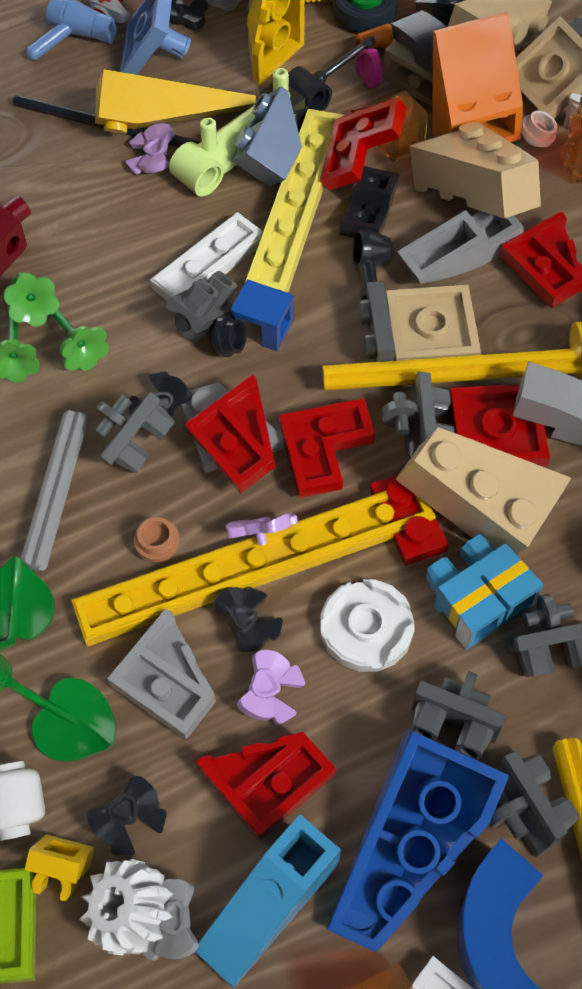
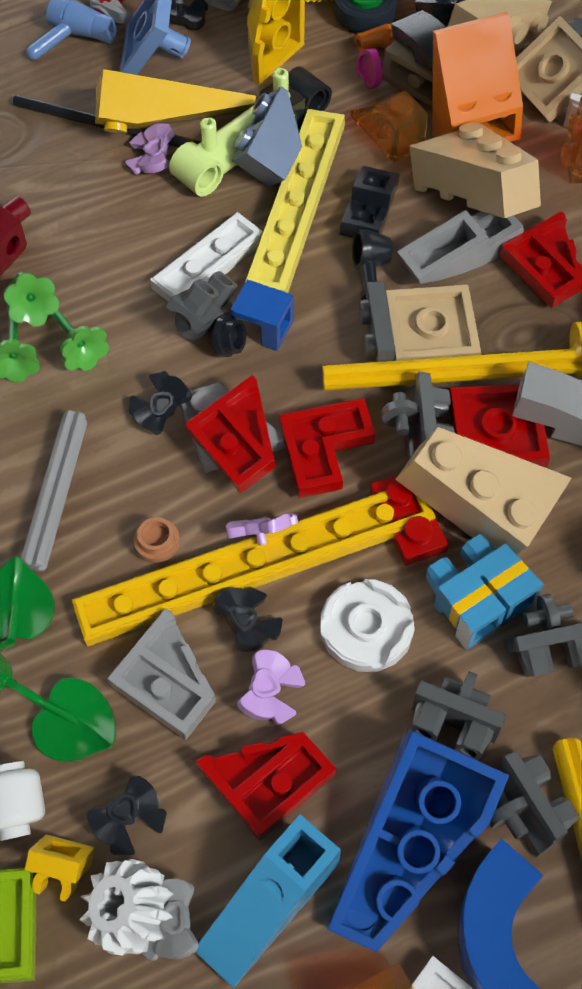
dark grey hips [95,392,175,473] -> none
black hinge [313,35,377,83] -> none
red plate [320,97,407,190] -> none
plate [521,110,558,147] -> none

